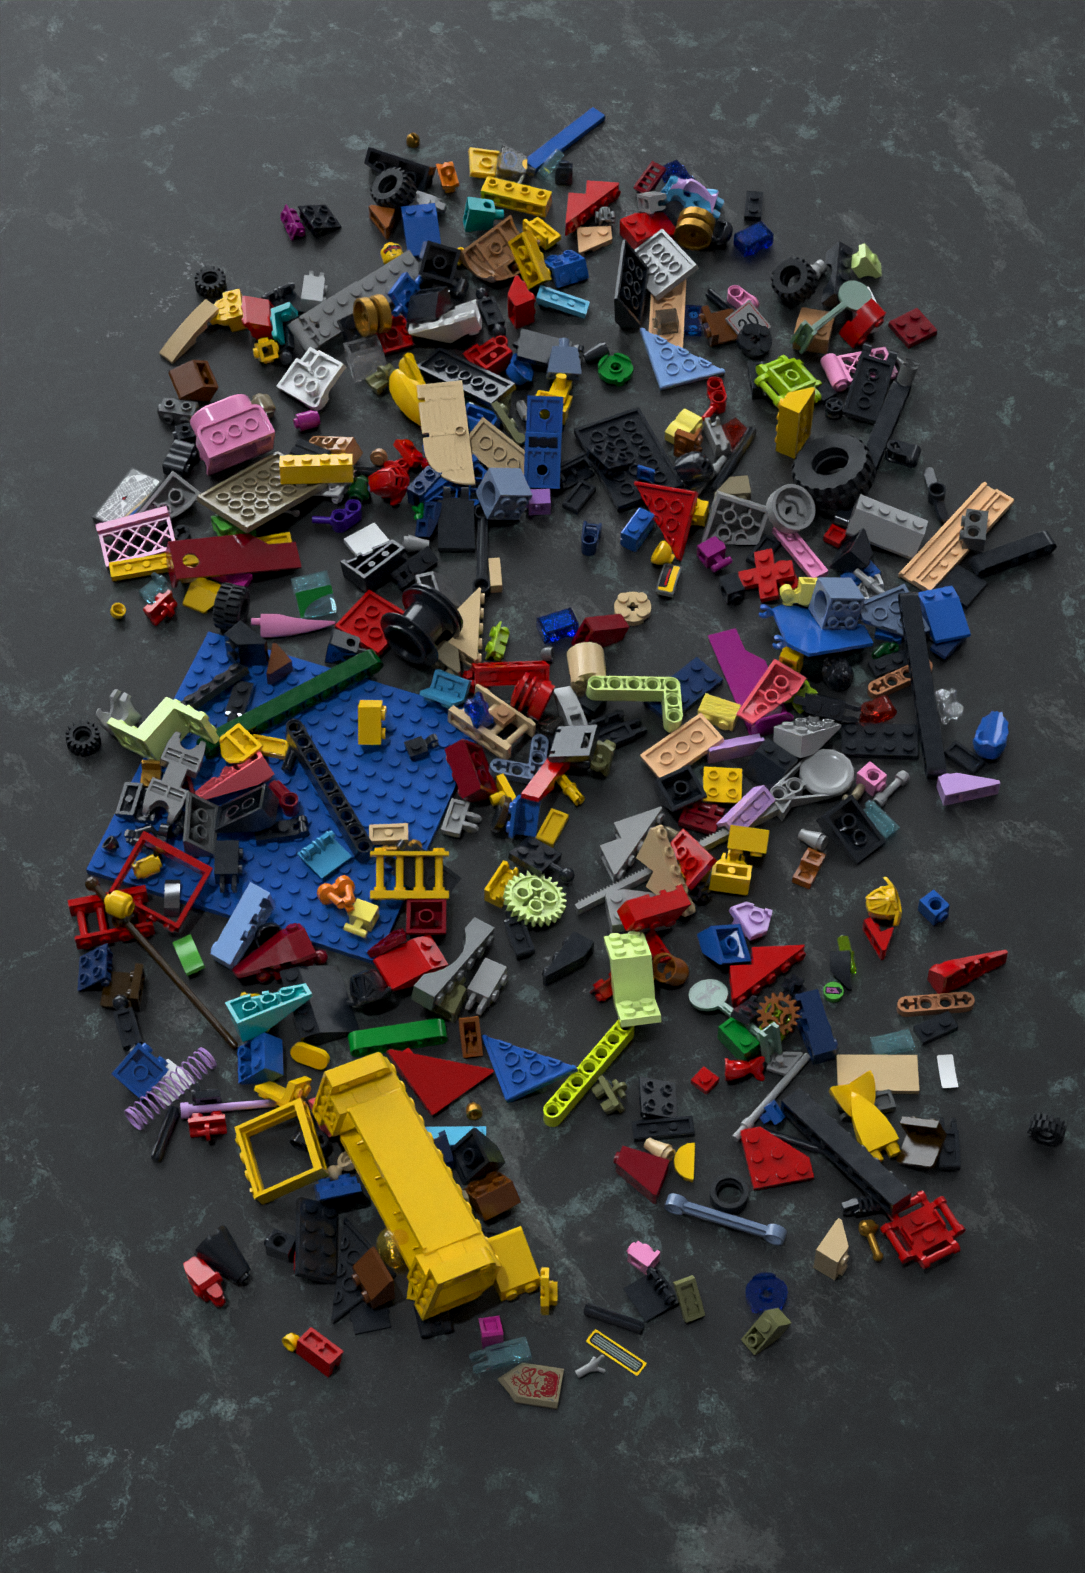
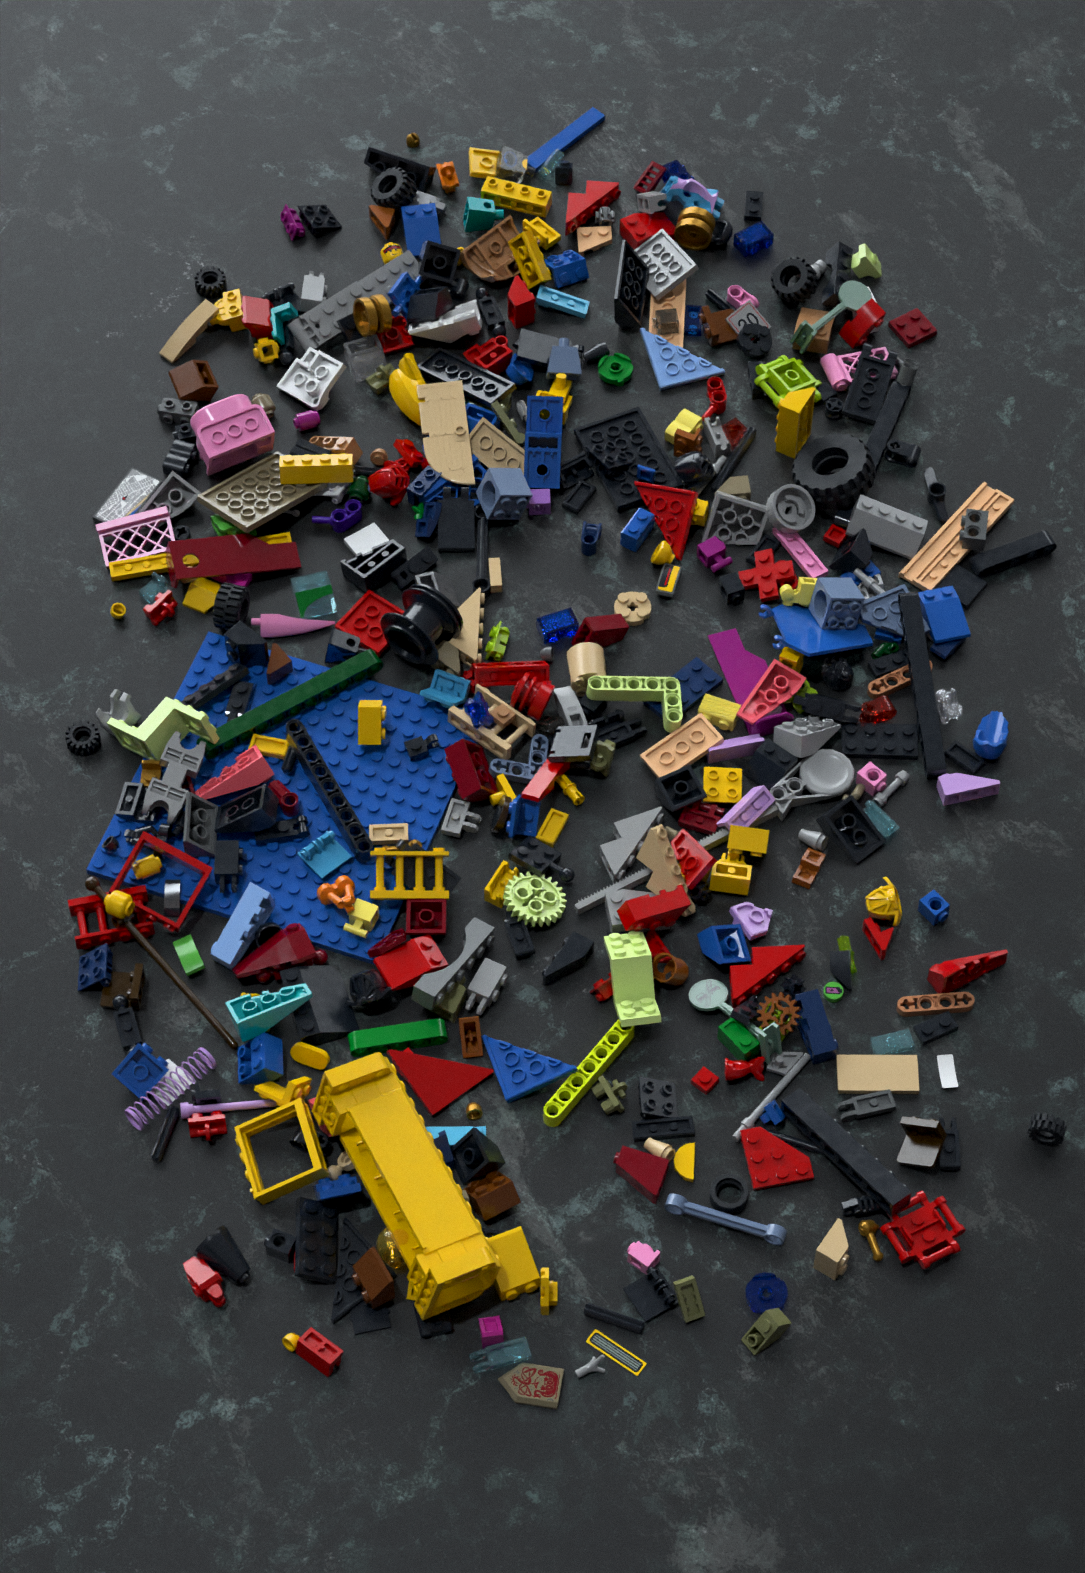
yellow slope [219,723,263,764] -> none
light grey cone [402,534,429,553] -> none
yellow hips [829,1070,900,1162] -> none

